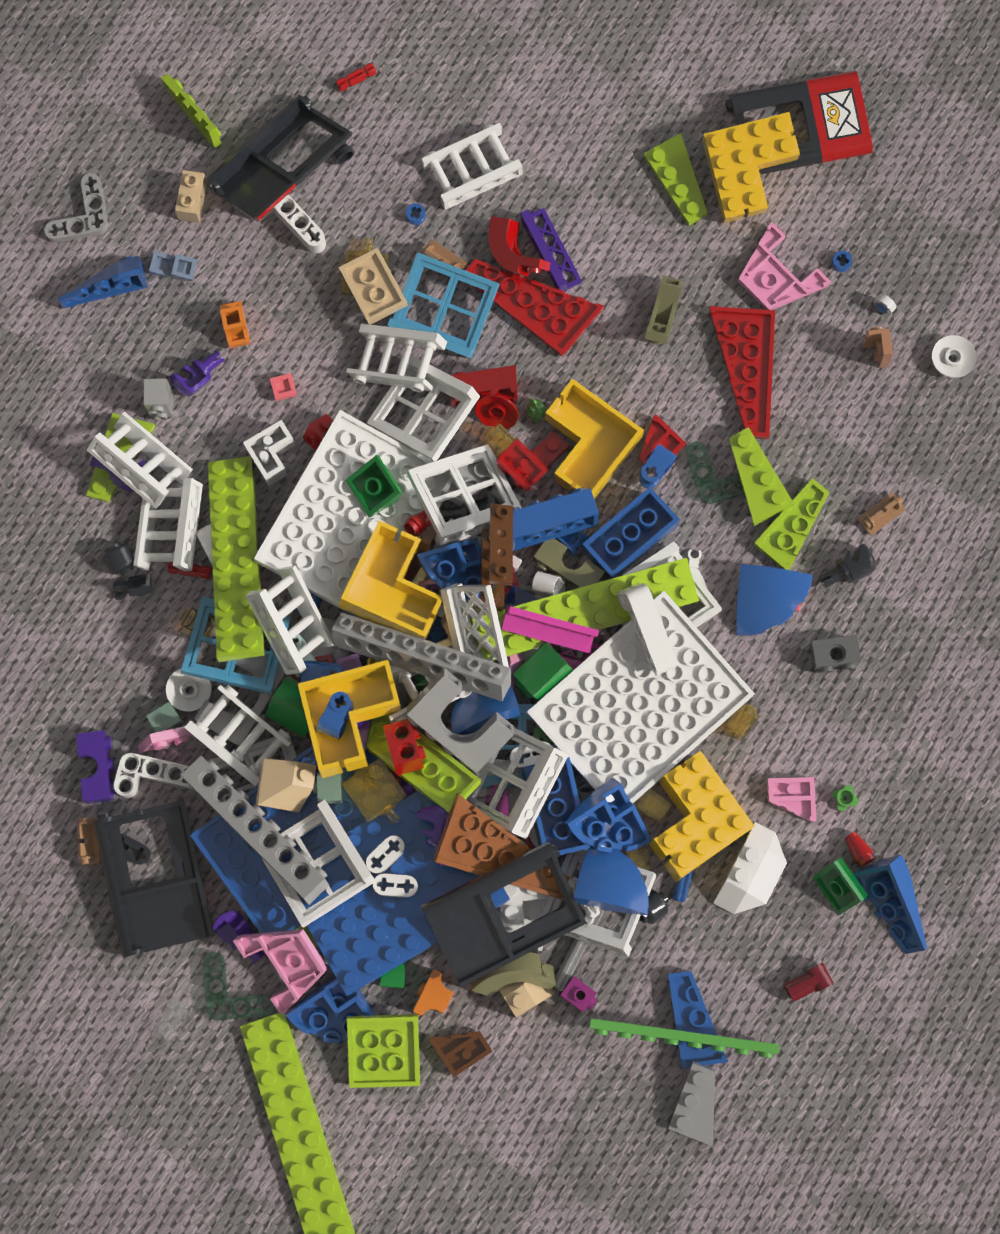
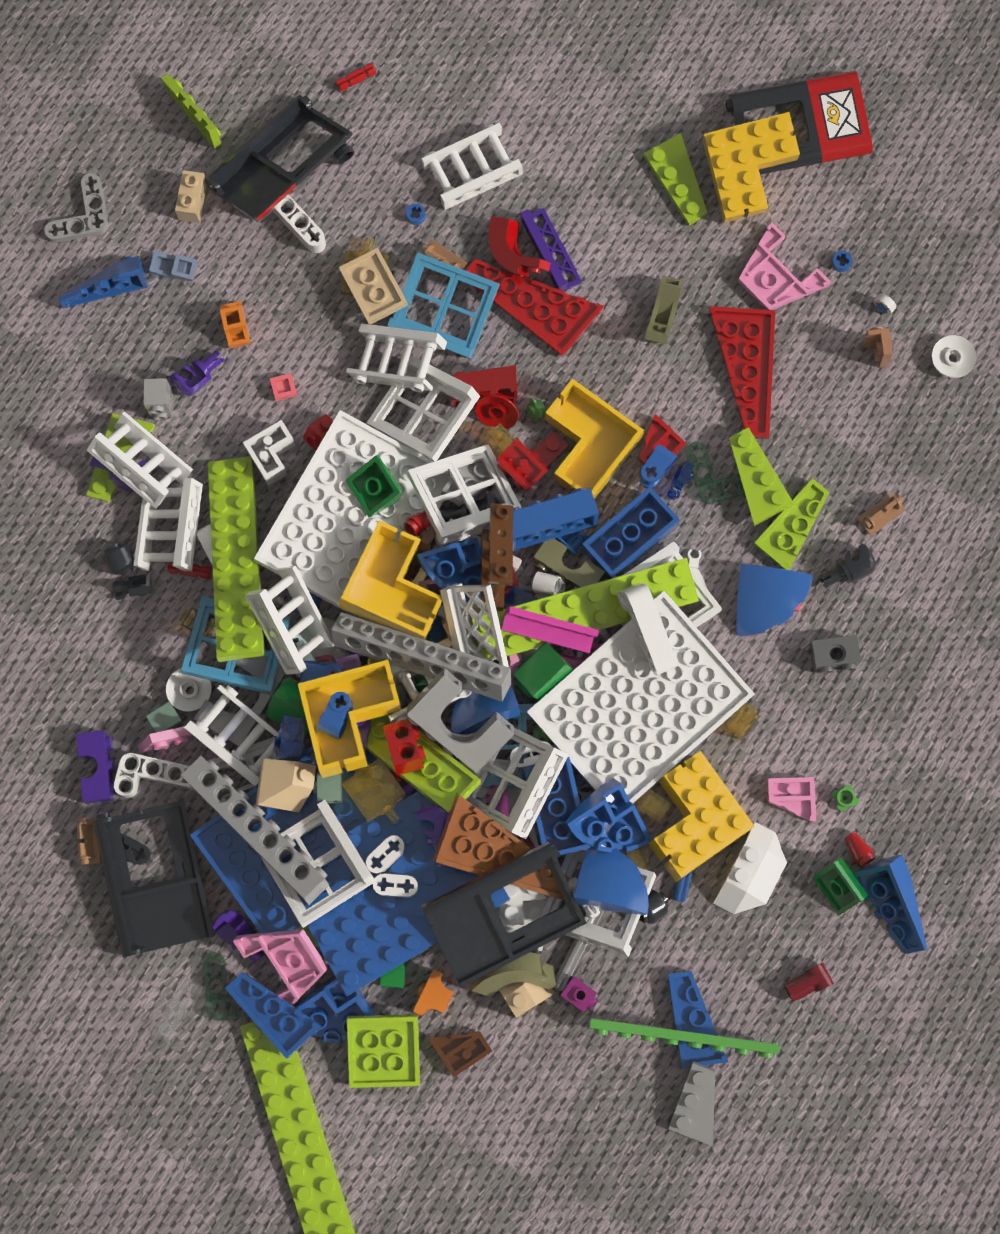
none -> blue wing [225,972,322,1059]
none -> clear blue brick [272,715,307,762]
none -> clear blue plate [666,461,694,501]

